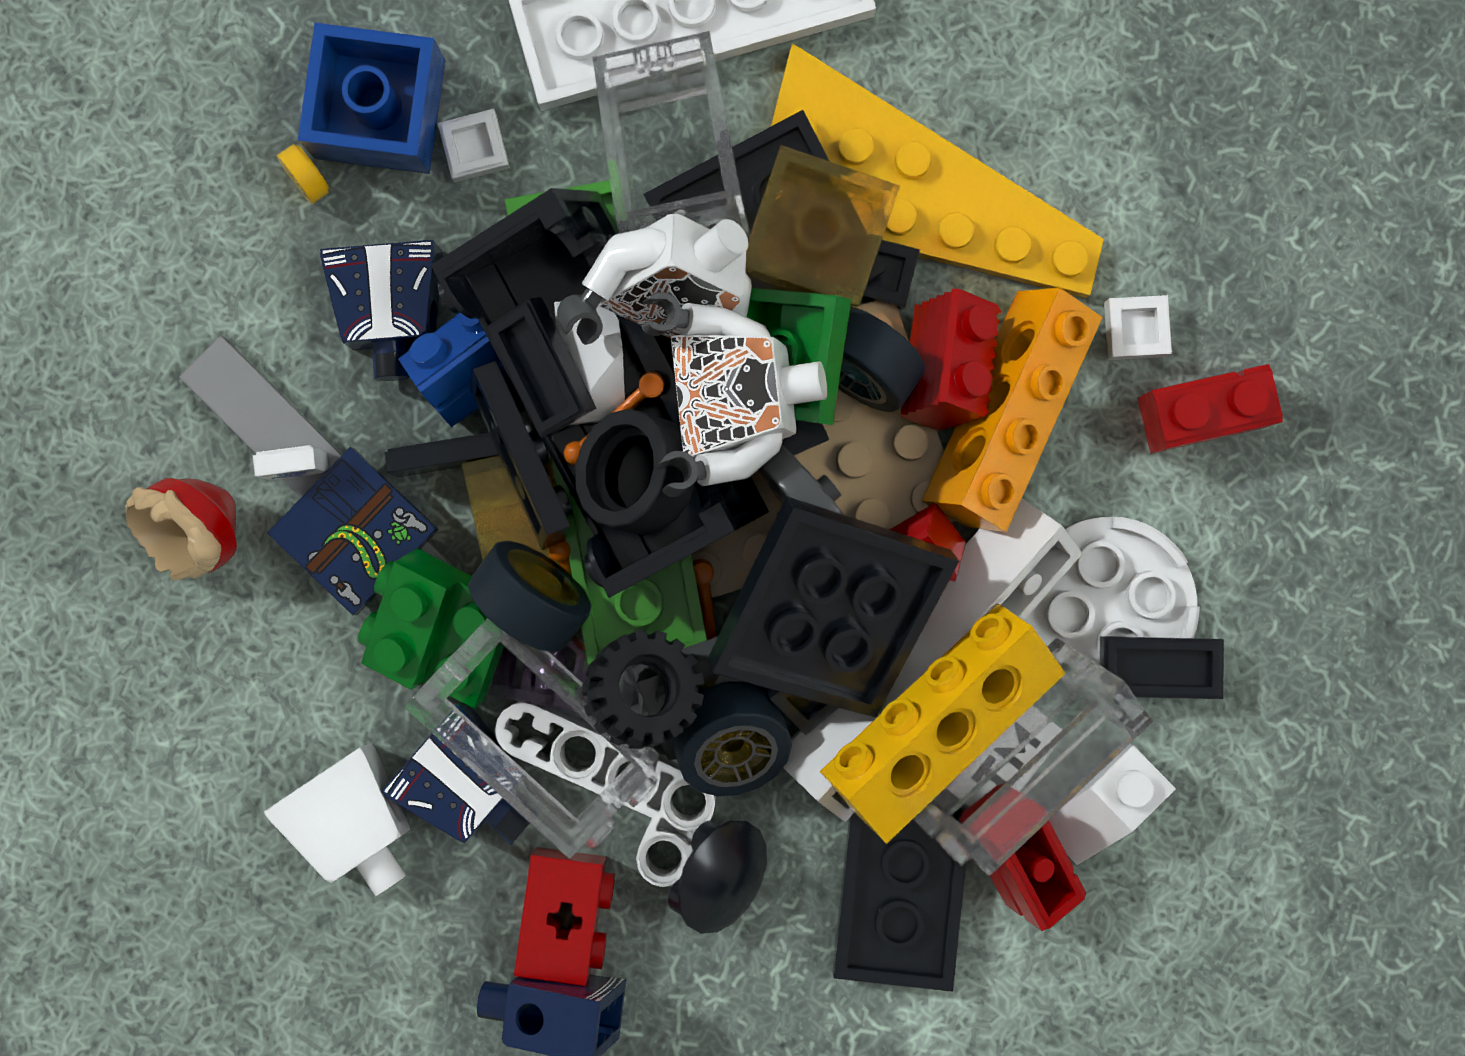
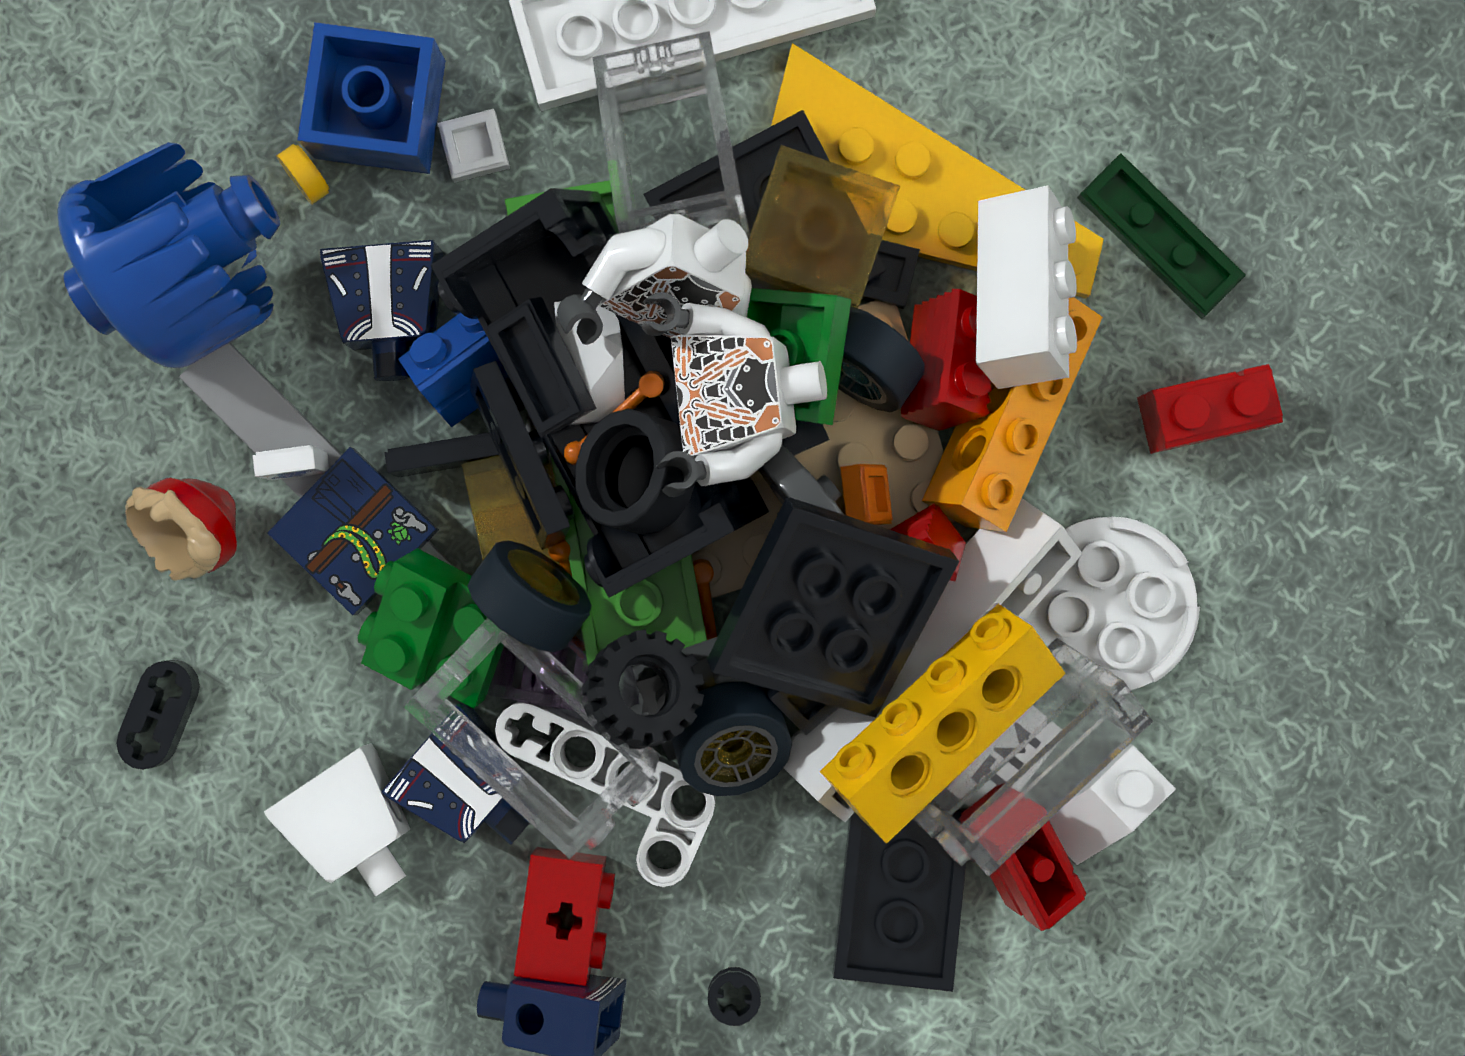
black dish [668,821,767,934] -> none
black tile [1099,636,1224,699] -> none
white plate [1104,295,1172,360] -> none
none -> blue piece [57,142,280,368]
none -> black beam [116,660,200,770]
none -> black bush [708,967,761,1026]
none -> orange tile [840,464,893,526]
none -> white brick [976,185,1077,389]
none -> dark green tile [1077,153,1246,319]

